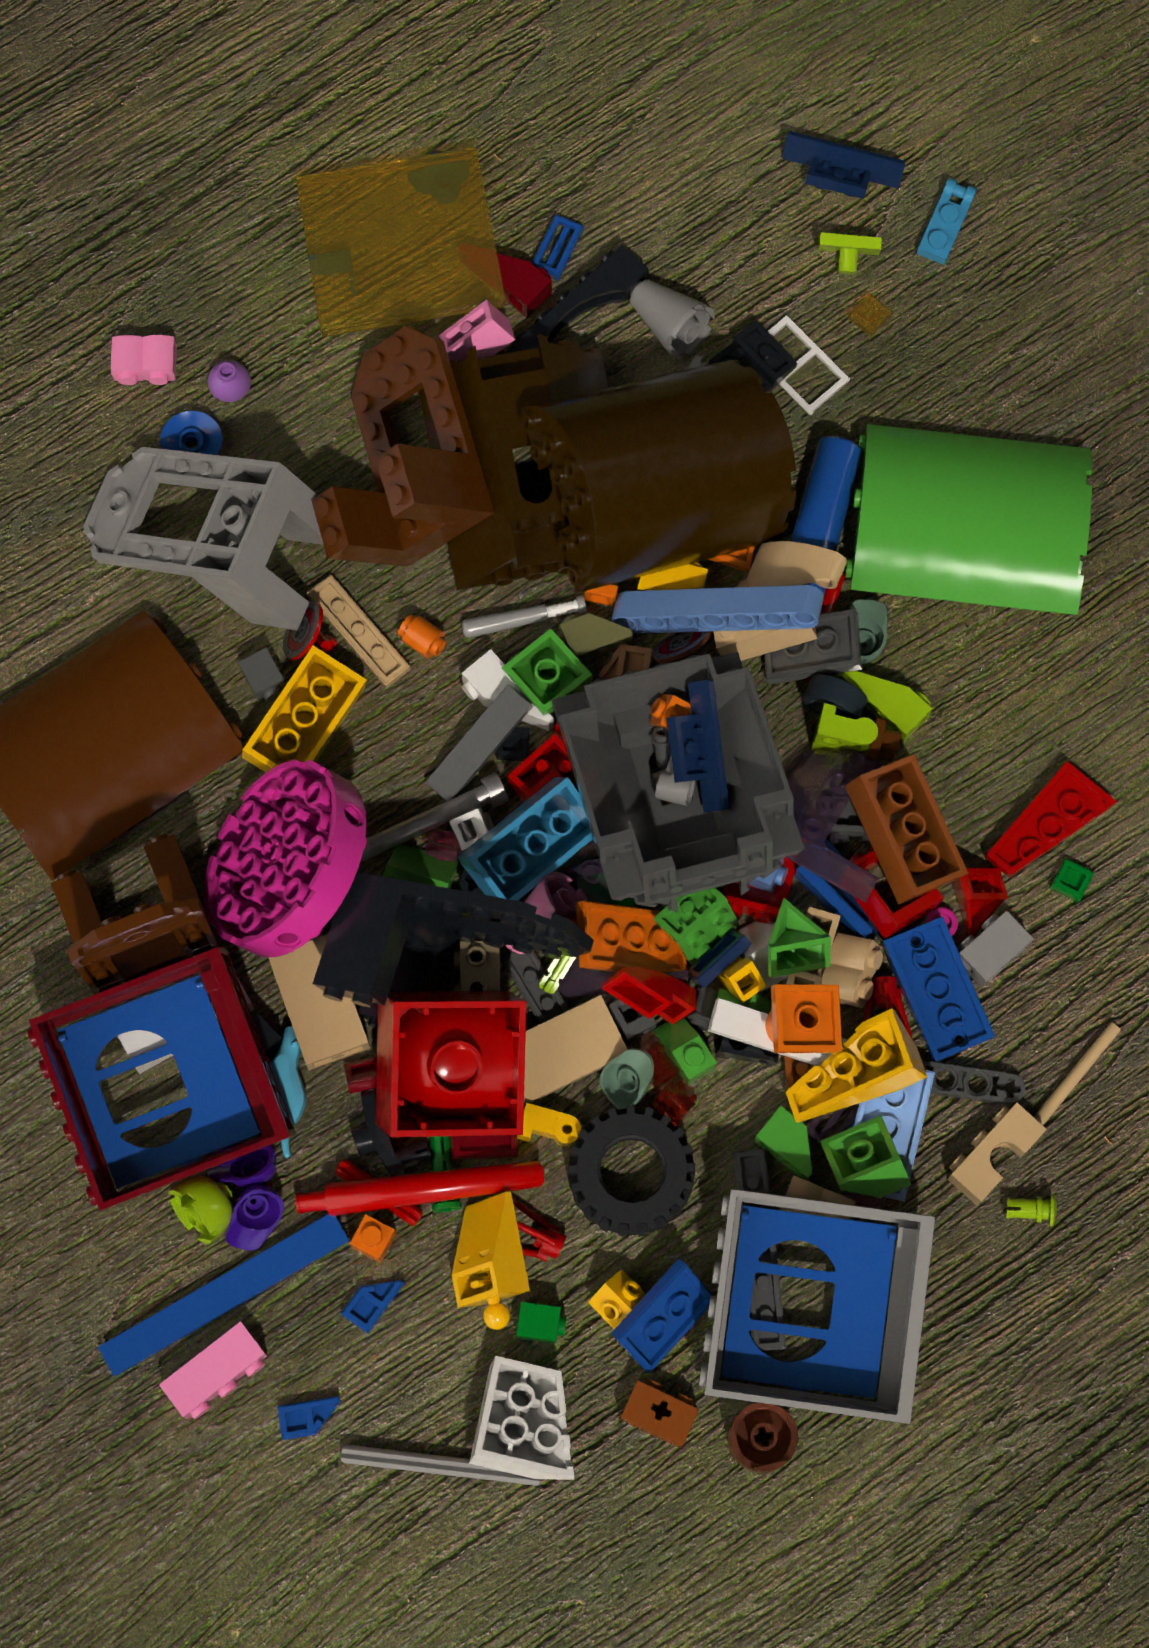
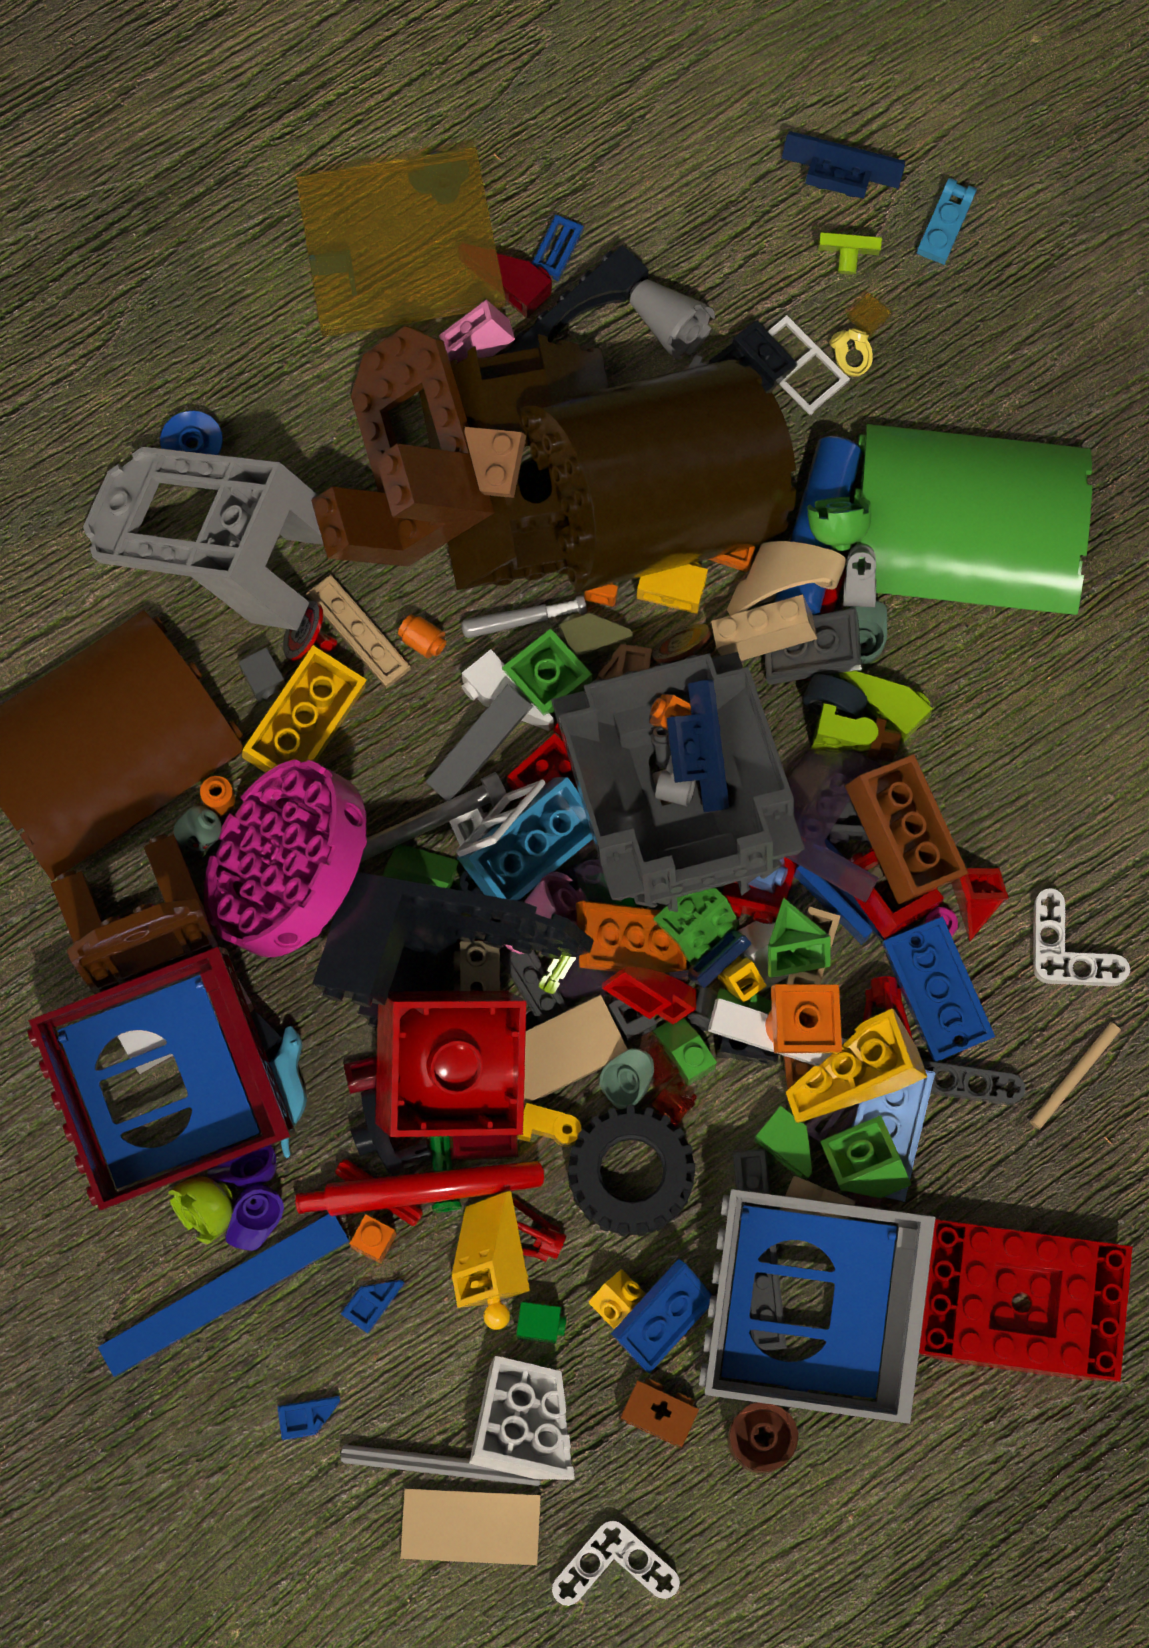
bright pink brick [111,335,177,385] -> none
bright pink brick [159,1321,268,1420] -> none
medium lavender brick [208,360,251,402] -> none
tan panel [268,933,370,1071] -> none
clear pink plate [425,828,461,862] -> none
black tile [496,727,530,761] -> none
medium blue beam [611,585,824,634] -> none
tan brick [821,933,883,1008] -> none
tan arch [948,1103,1047,1206] -> none
light grey brick [958,911,1034,988] -> none
red wing [984,761,1117,878] -> none
lime pin [1006,1193,1057,1227] -> none
green tile [1050,858,1095,903] -> none
none -> sand green head [174,806,222,853]
none -> orange brick [200,776,235,815]
none -> tan tile [400,1489,541,1565]
none -> white window [456,780,546,857]
none -> medium nougat wing [464,427,526,498]
none -> white beam [552,1521,680,1606]
none -> bright green cylinder [807,497,871,551]
none -> light yellow piece [829,328,873,377]
none -> light grey piece [843,544,877,607]
none -> red slope [919,1219,1133,1382]
none -> white beam [1033,888,1130,986]

